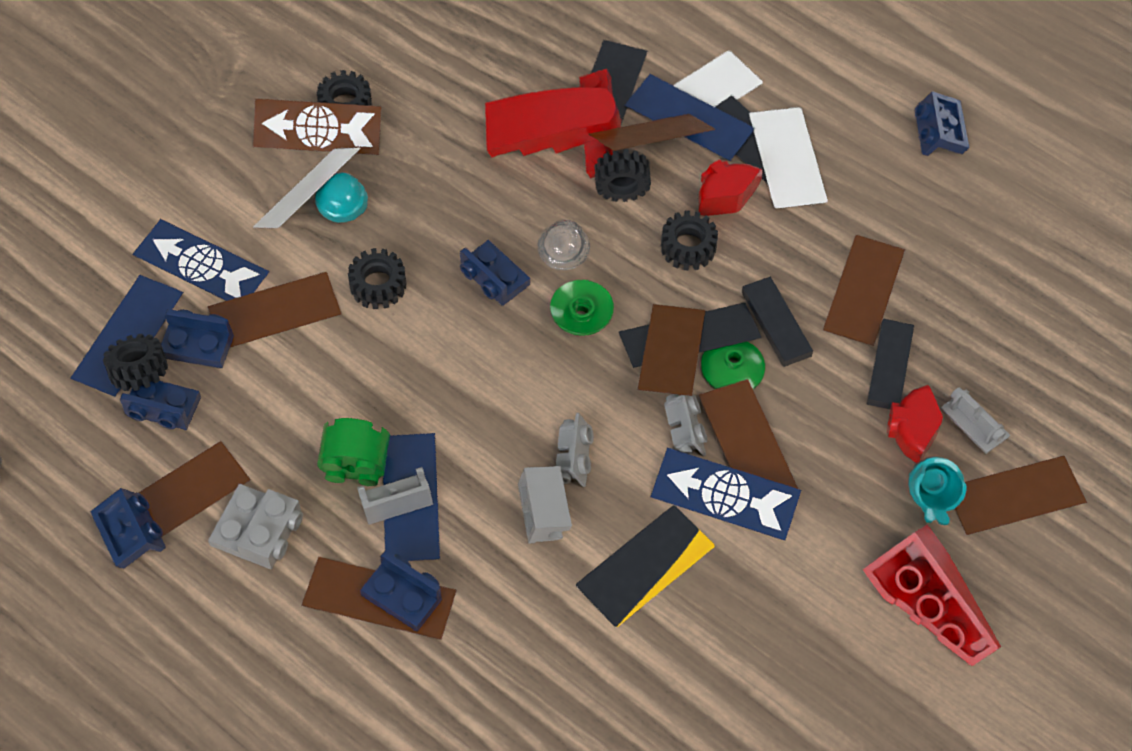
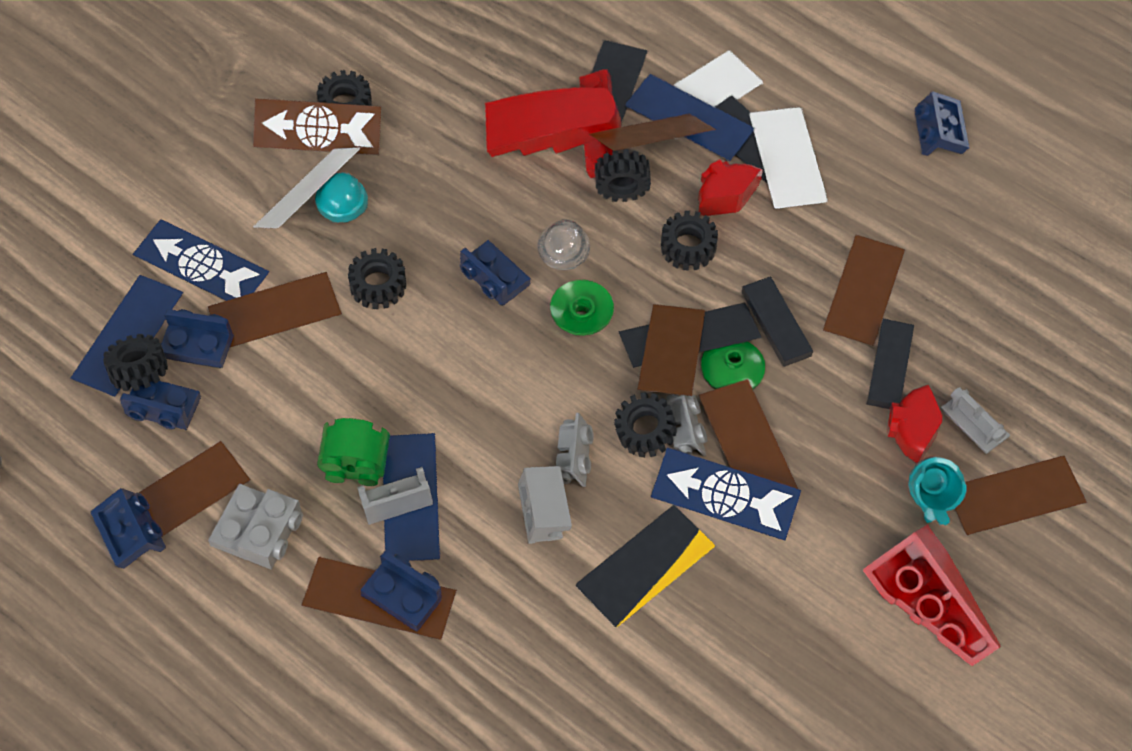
none -> black tyre [614,392,677,457]

